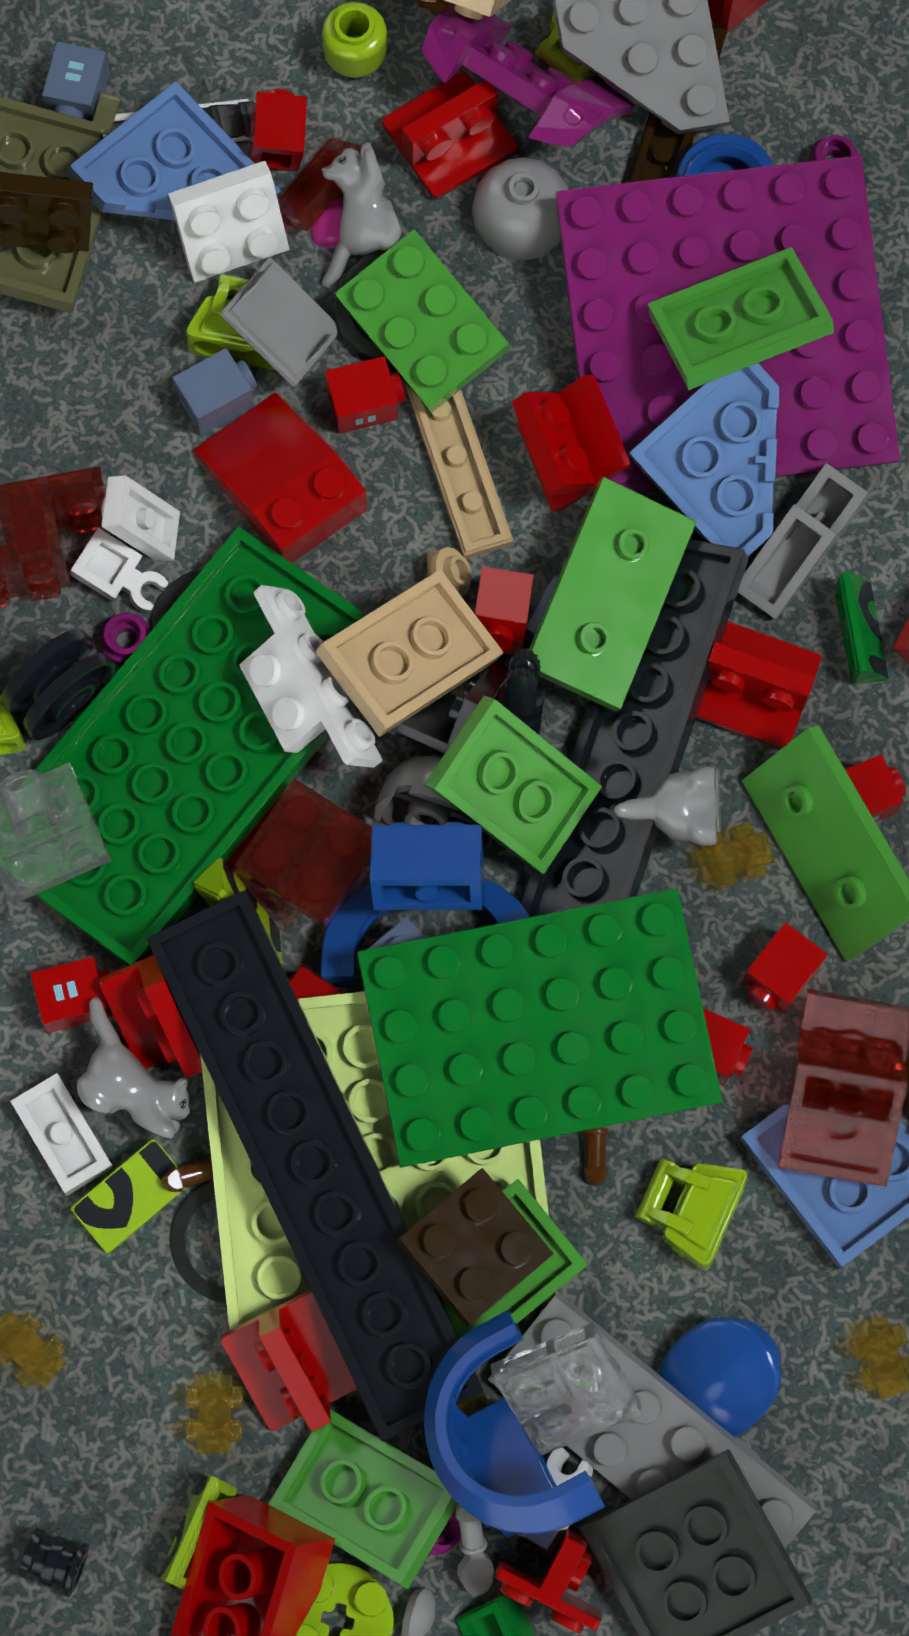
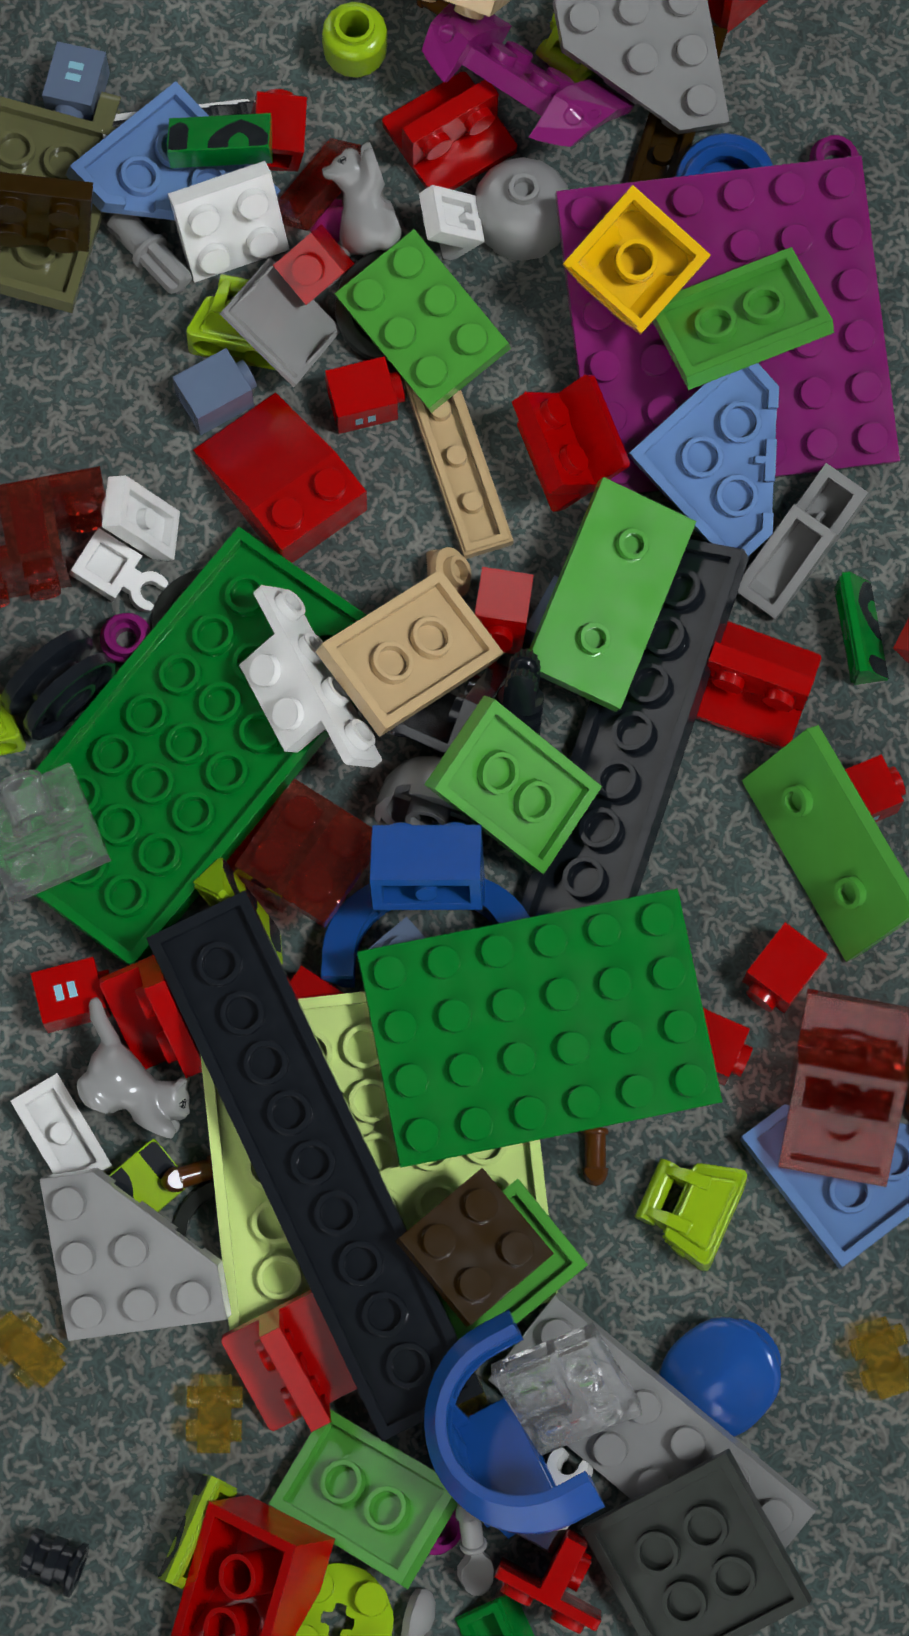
light grey animal [613,766,721,846] -> none
clear yellow piece [694,823,775,889] -> none
none -> light grey plate [40,1168,232,1341]
none -> light grey axle [107,213,192,294]
none -> green slope [167,113,273,168]
none -> red brick [273,224,355,305]
none -> white bracket [419,185,485,260]
none -> yellow slope [563,185,711,335]

